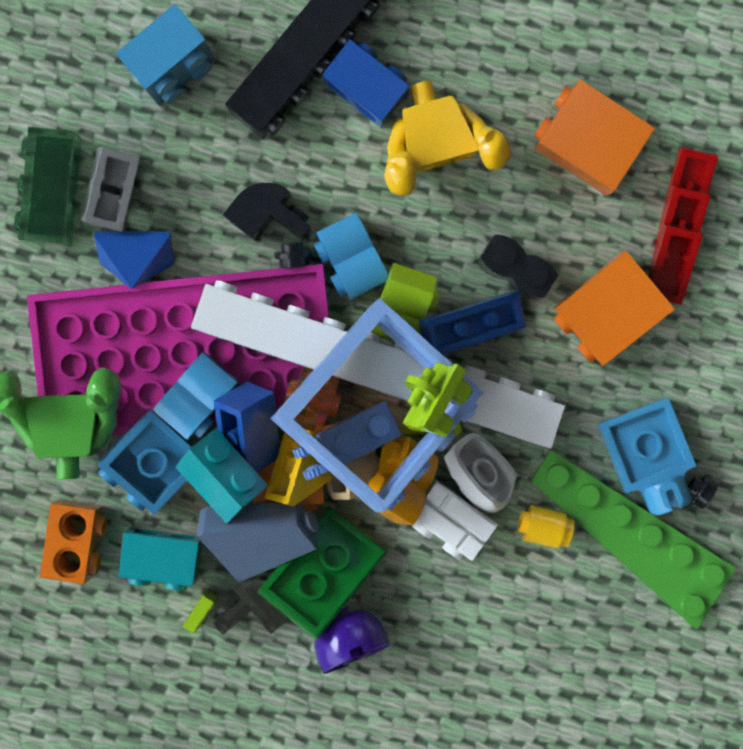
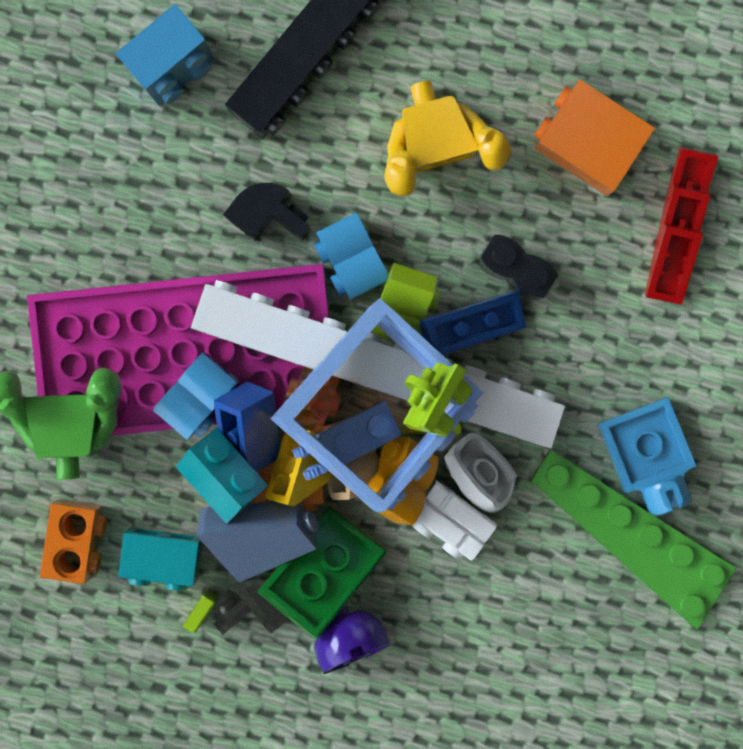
clear green brick [14,127,82,247] -> none
light grey brick [80,147,140,232] -> none
blue slope [94,231,174,289] -> none
dark azure plate [98,408,192,515] -> none
black plate [274,242,312,268] -> none
blue brick [322,39,409,128] -> none
yellow brick [517,505,575,549] -> none
orange brick [553,250,675,367] -> none
black plate [687,474,718,509] -> none

